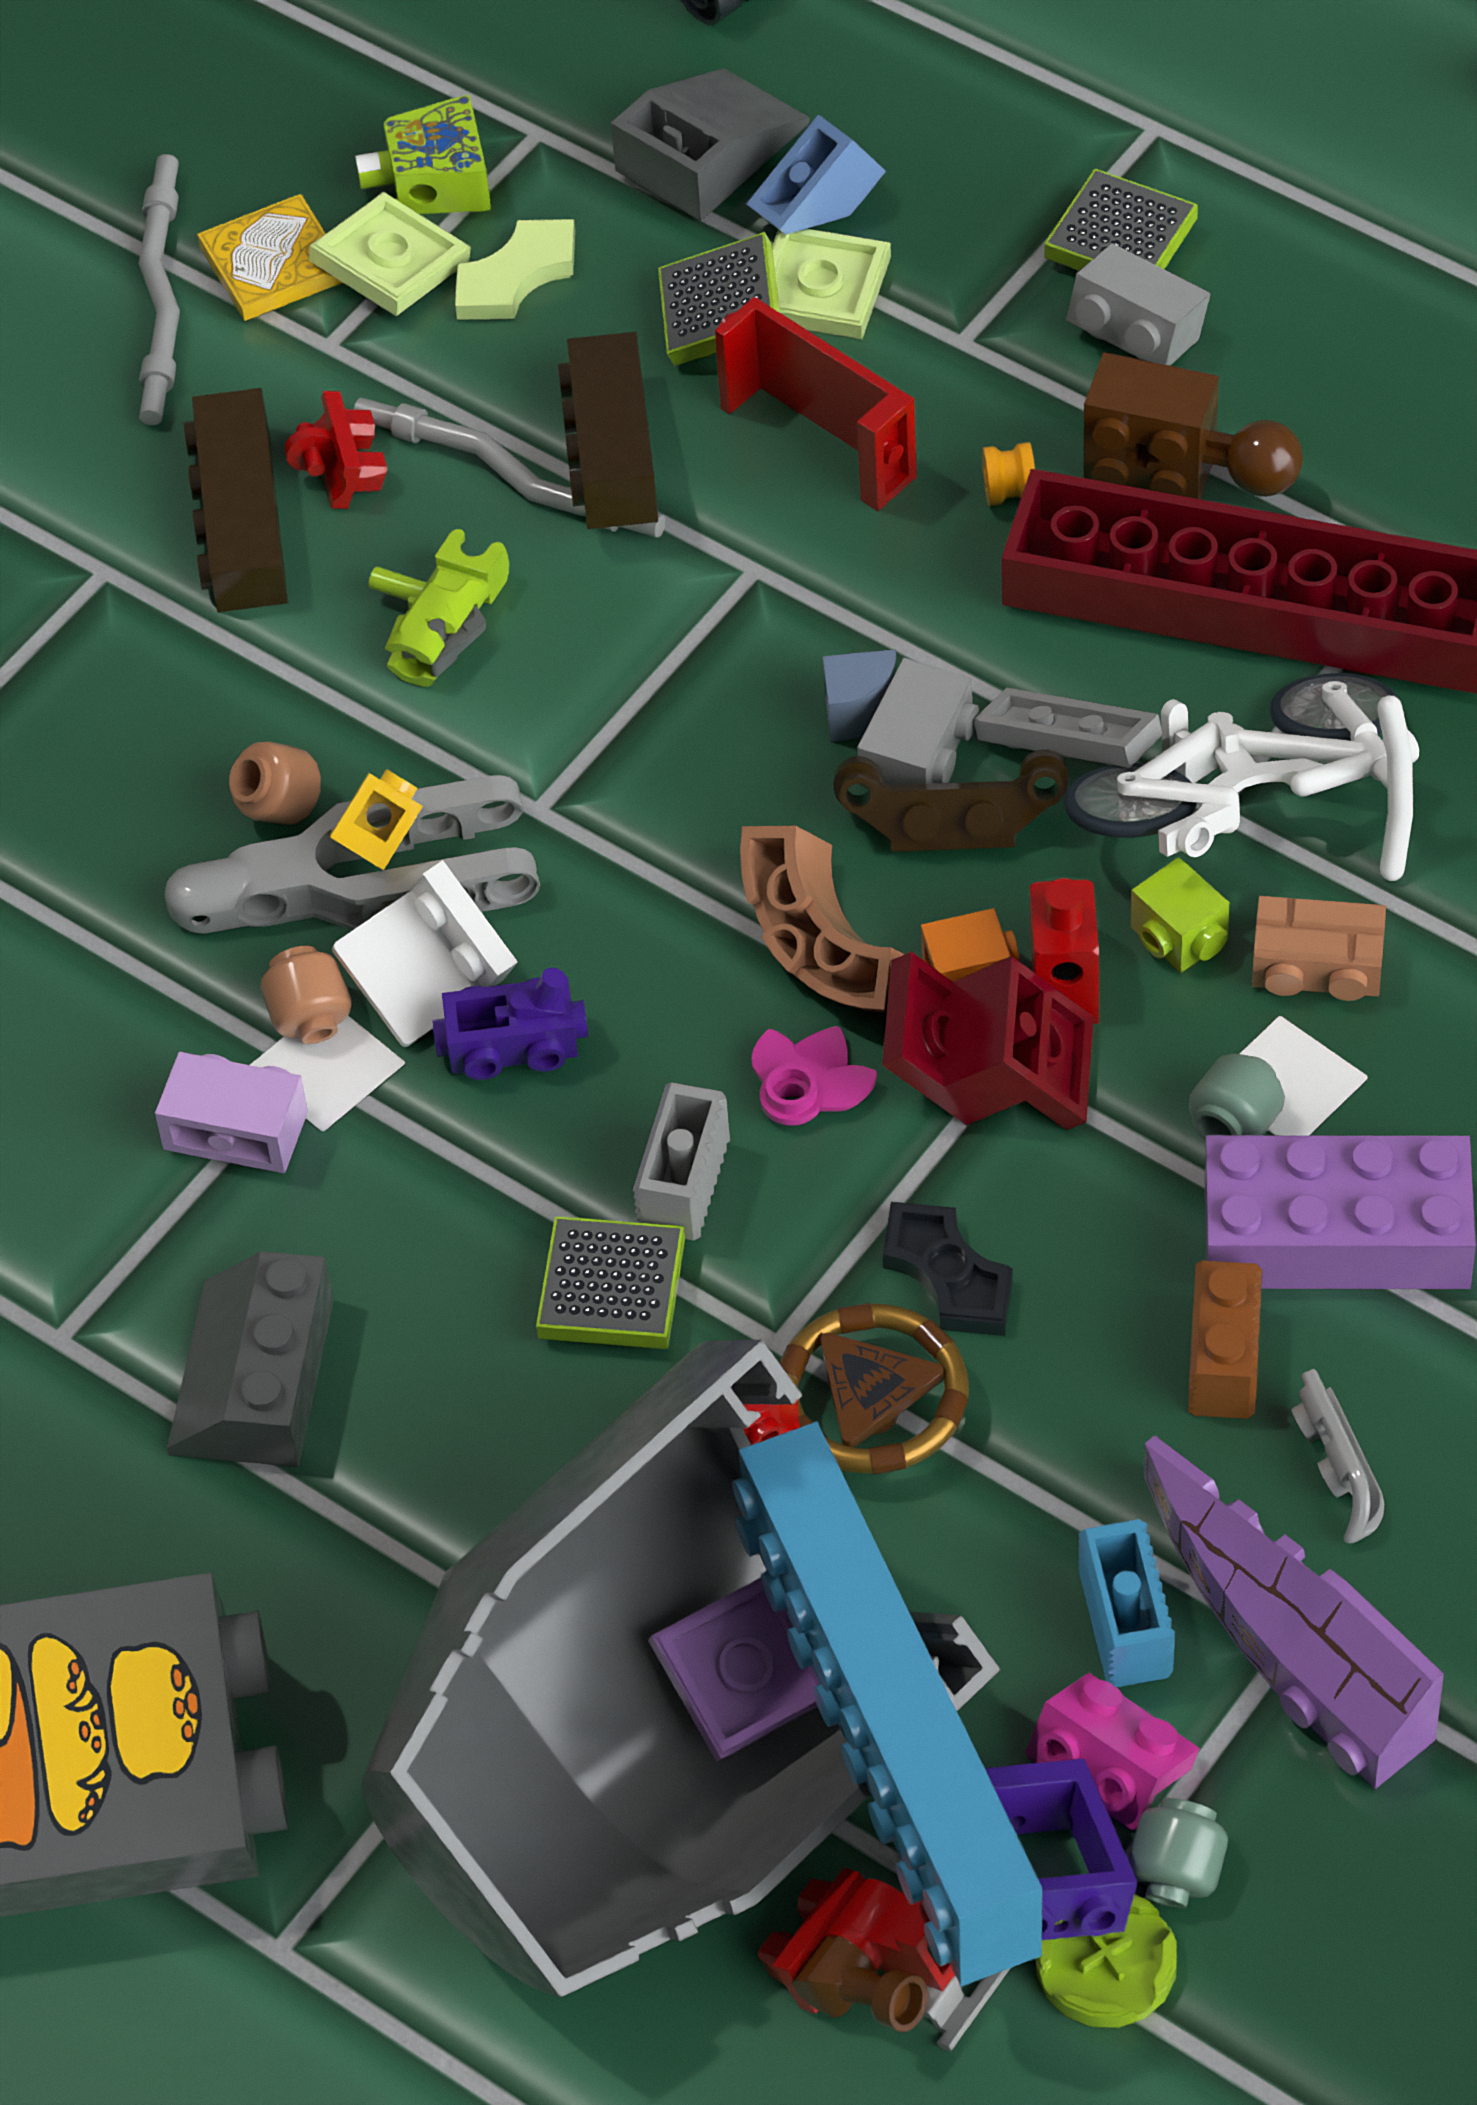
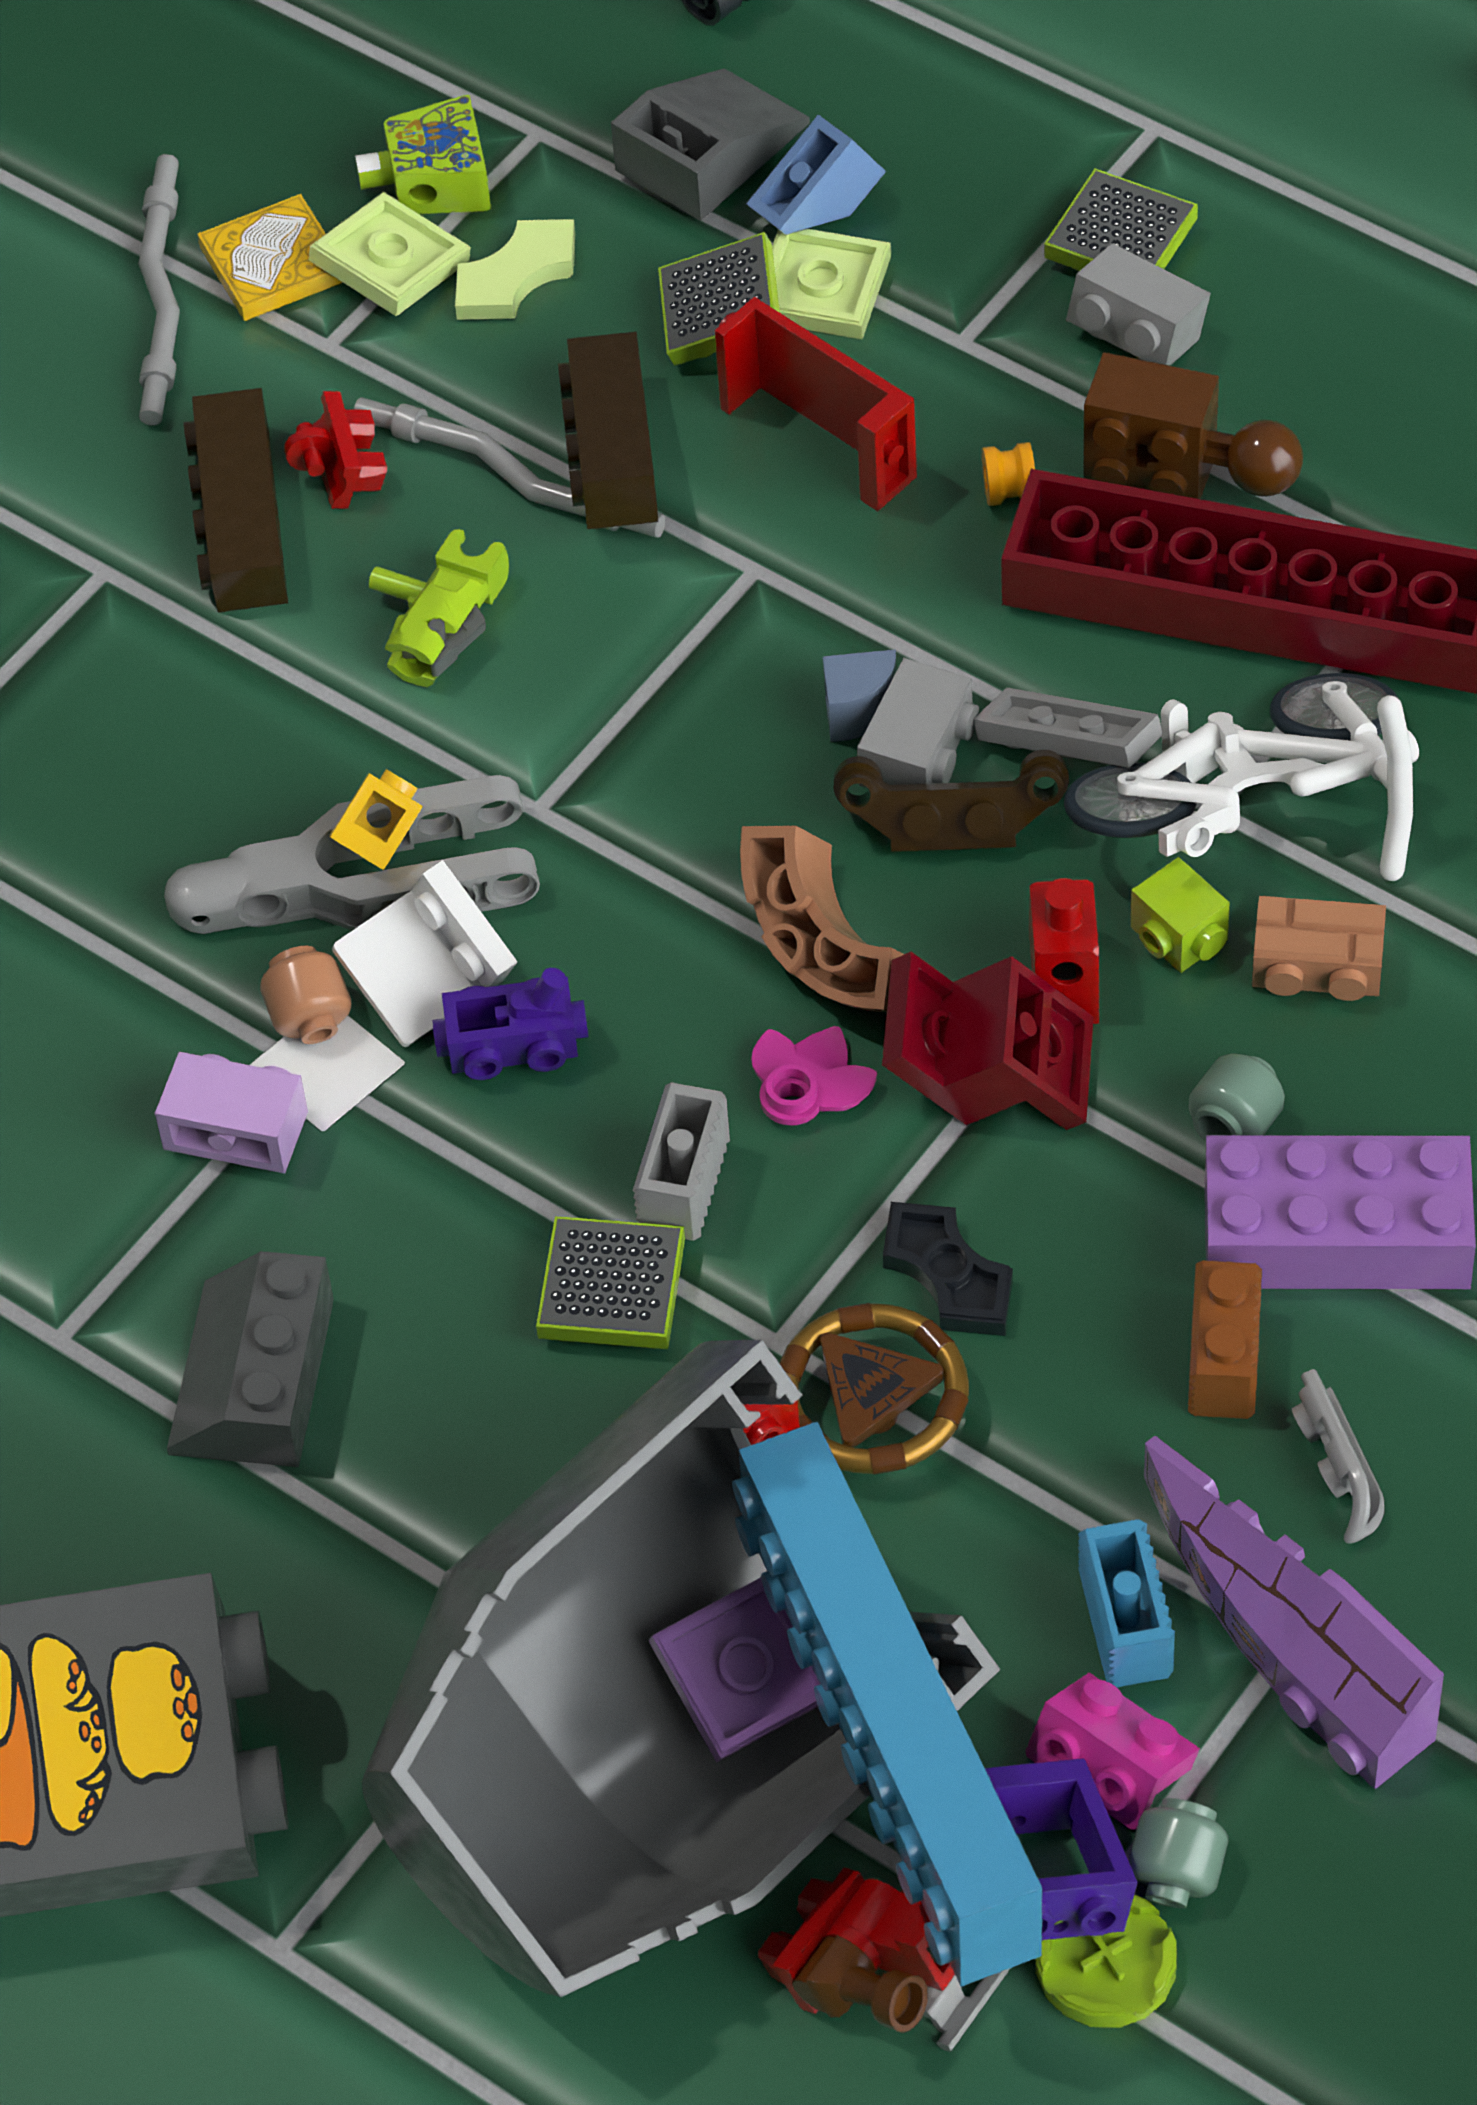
nougat head [229,741,321,825] -> none
orange brick [921,908,1020,982] -> none
white sticker [1240,1016,1368,1136] -> none

